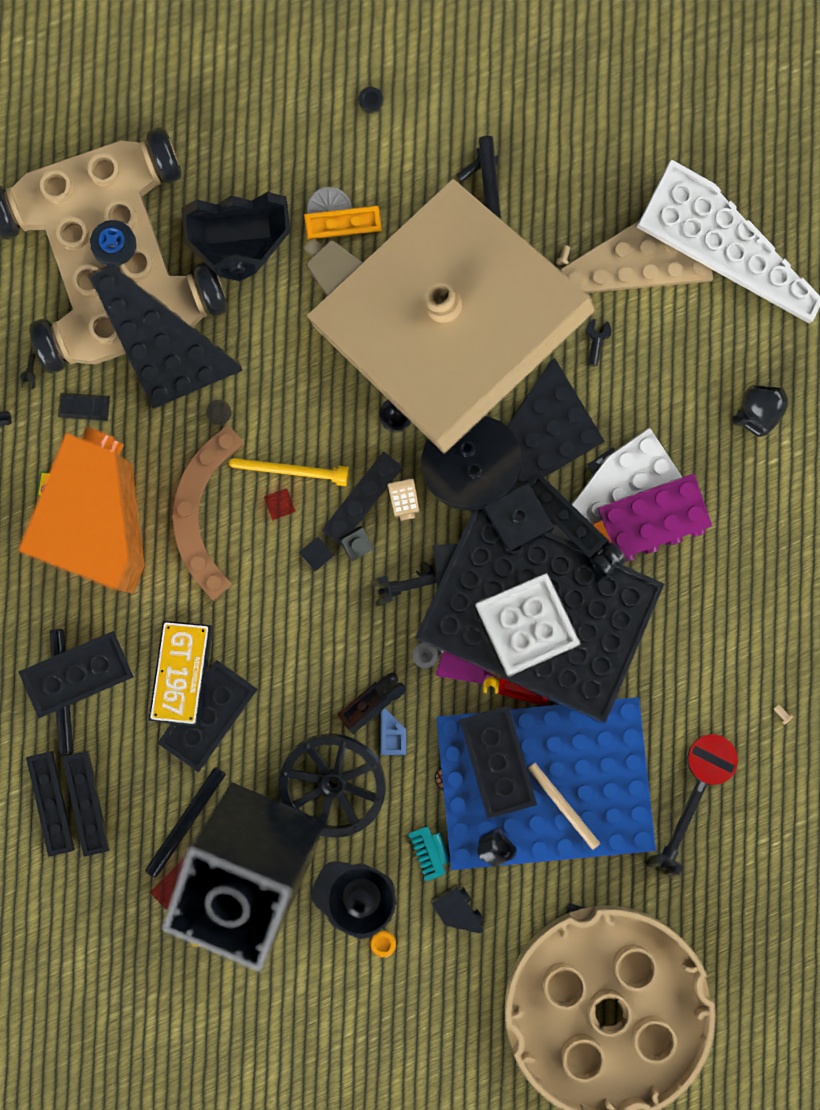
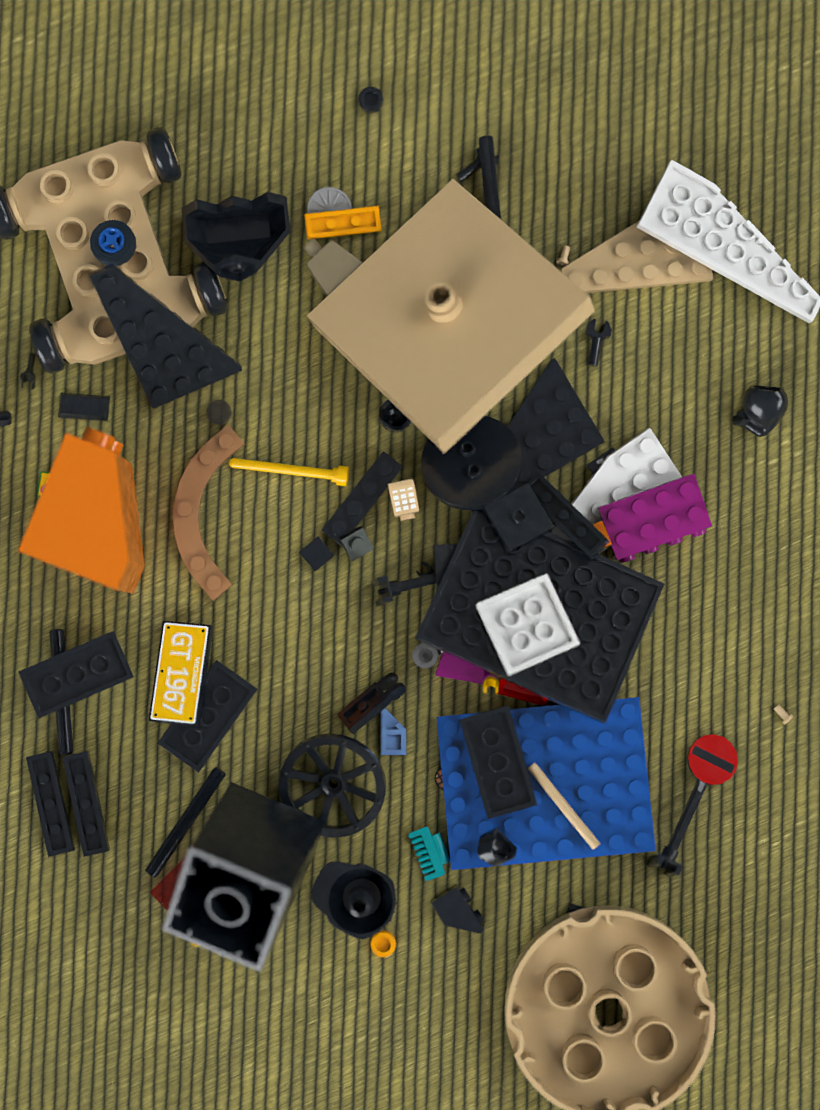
clear red tile [264,488,296,521] -> none
black wheel [590,542,627,578] -> none

